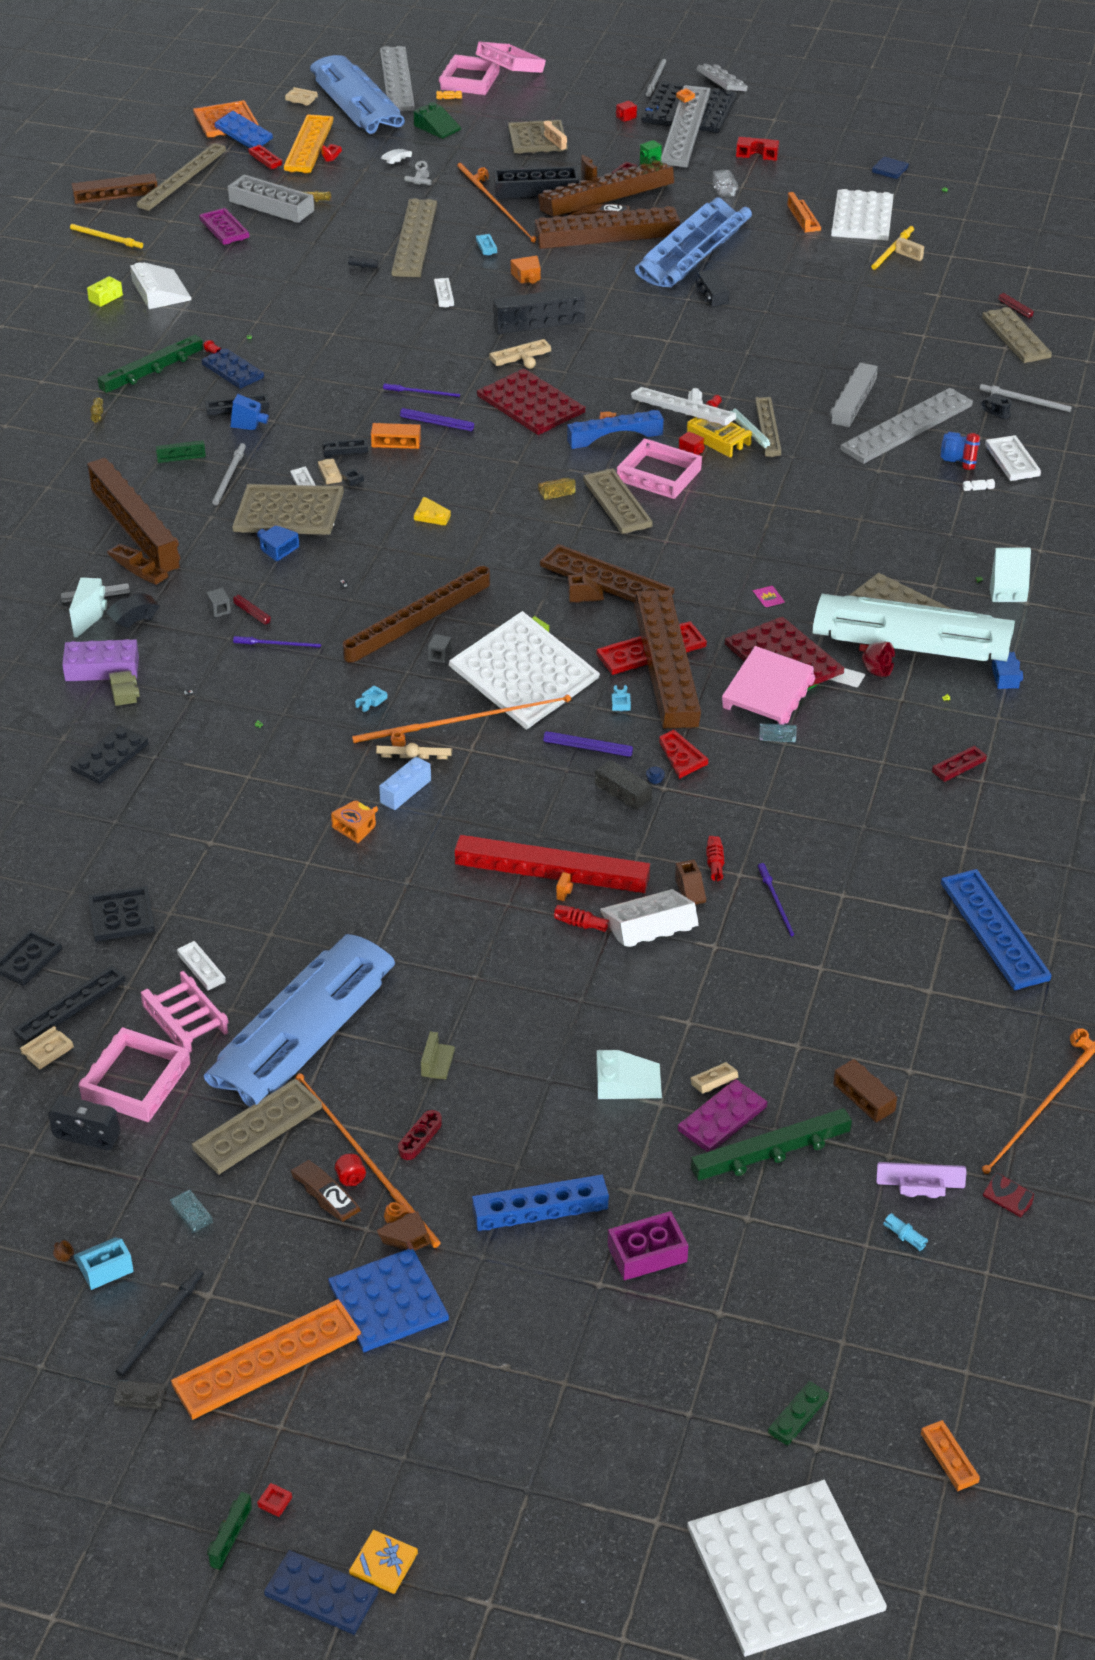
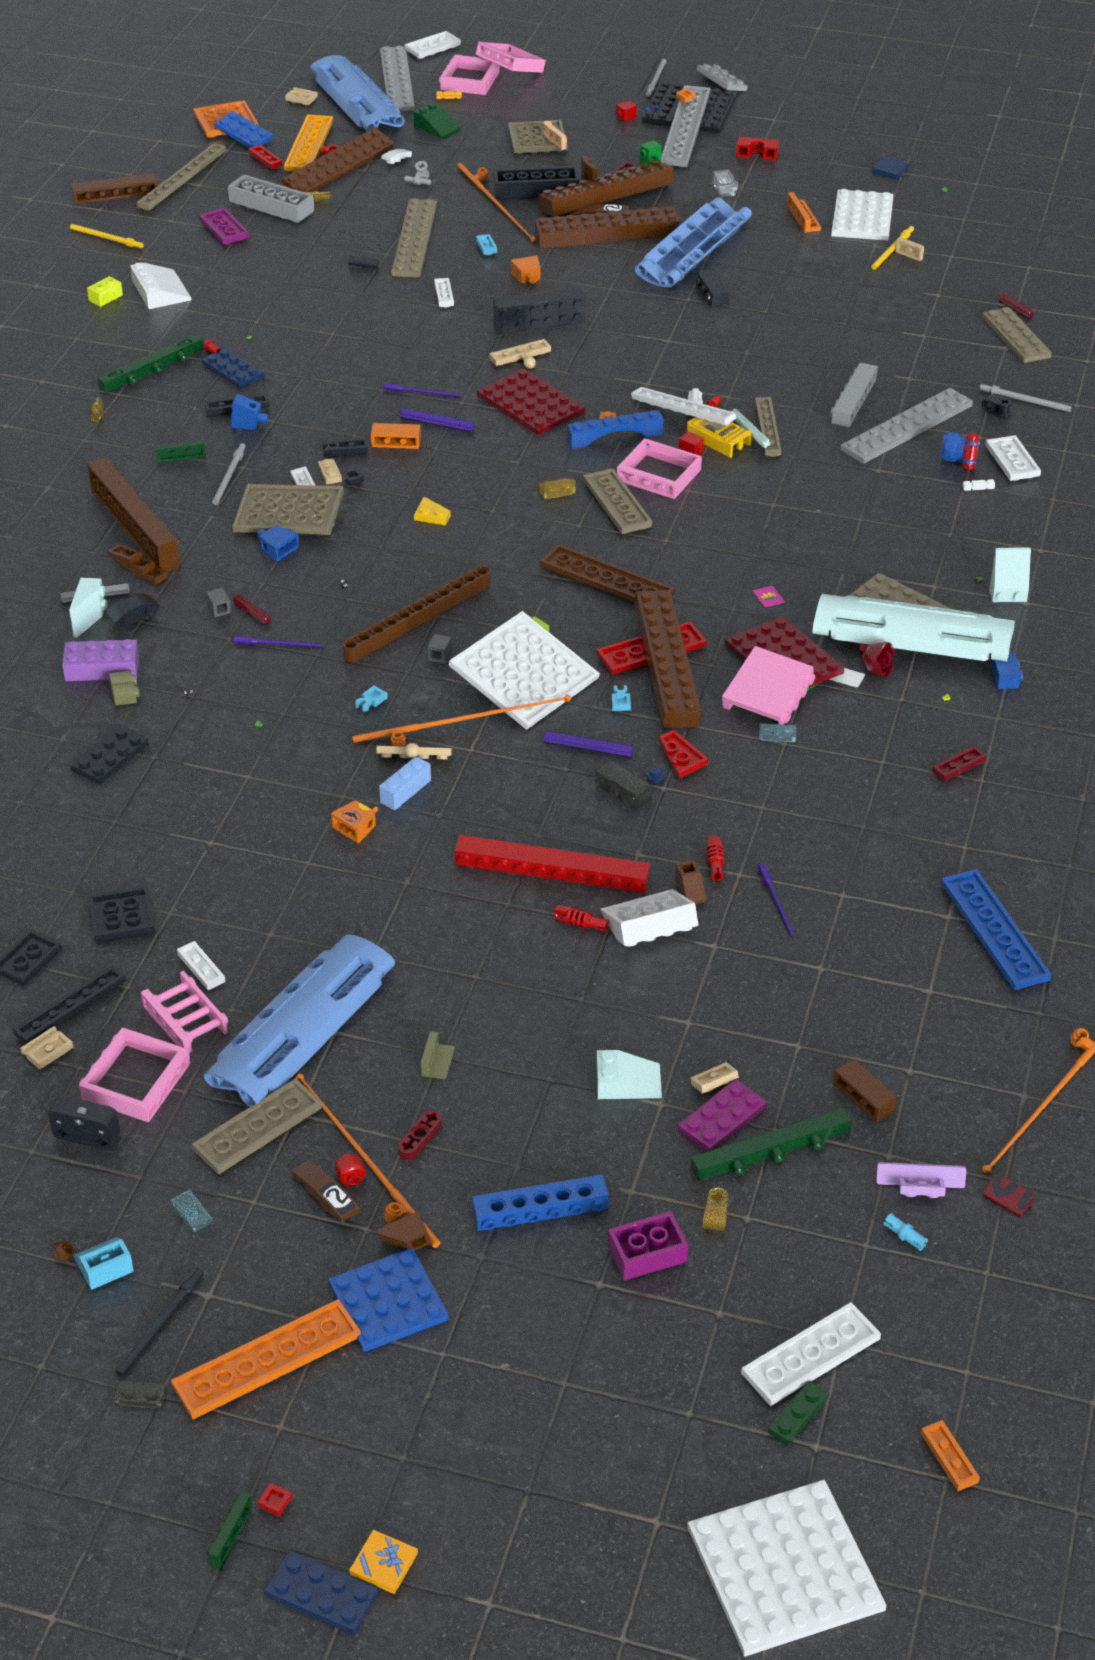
orange plate [557,872,573,901] -> none
reddish brown slope [568,574,604,602] -> none
none -> reddish brown plate [281,127,394,194]
none -> white plate [405,31,461,59]
none -> clear yellow piece [702,1188,728,1232]
none -> white plate [741,1302,881,1406]

